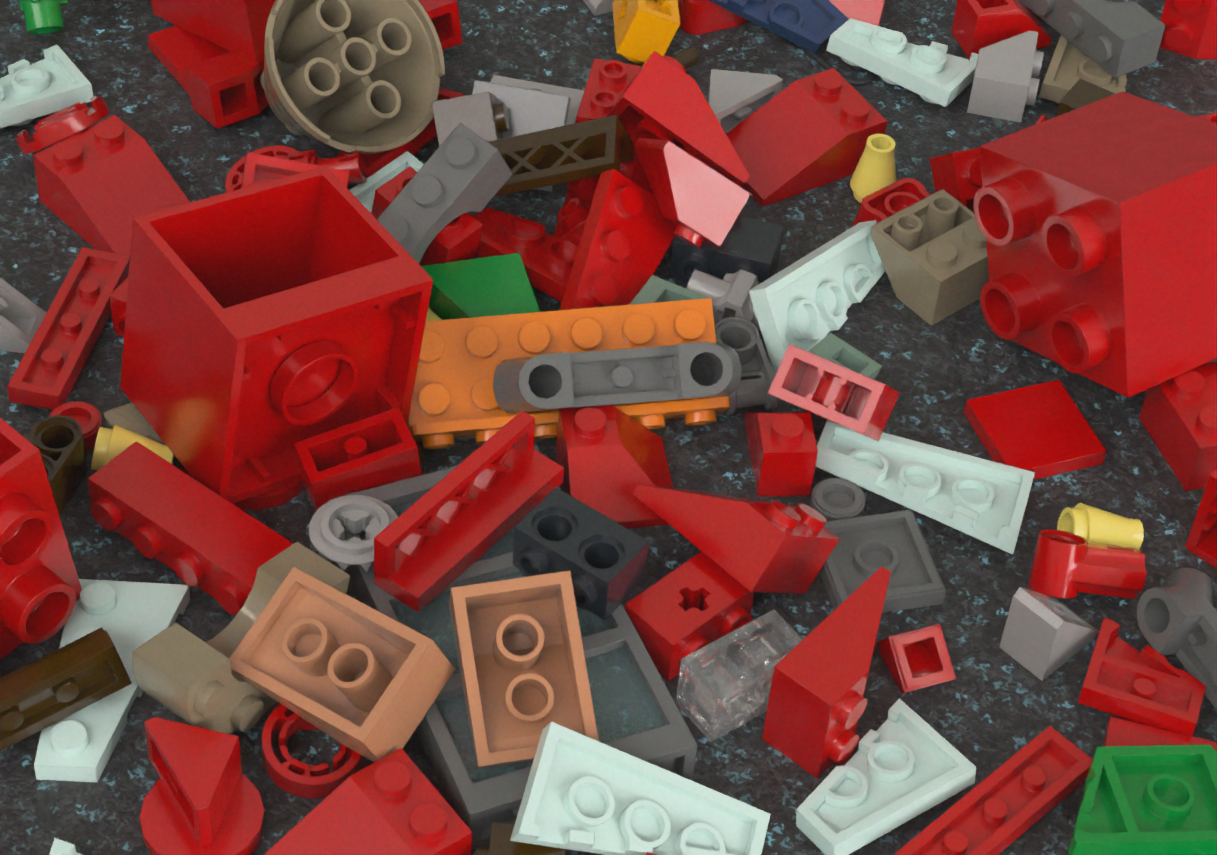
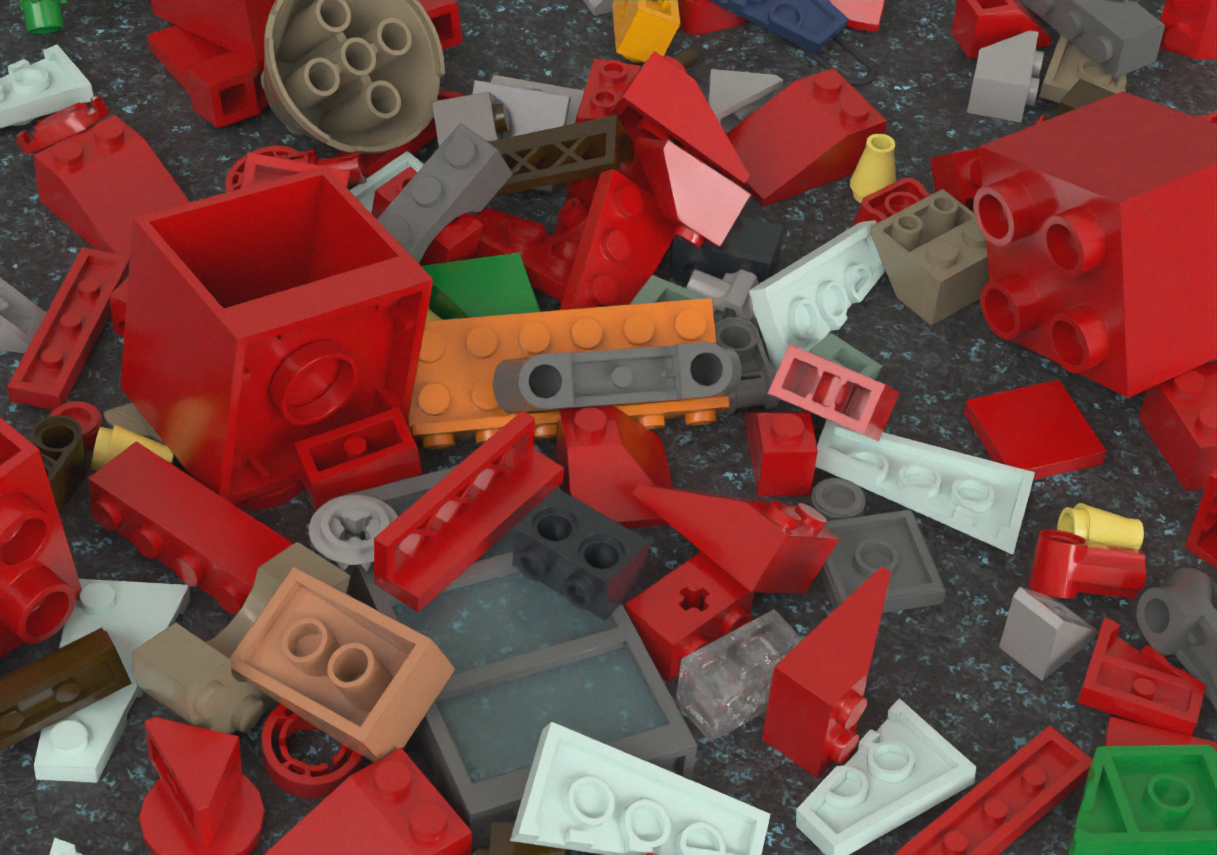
nougat slope [449,571,599,768] -> none
light aqua wing [826,18,979,107] -> none
red slope [877,624,956,694] -> none

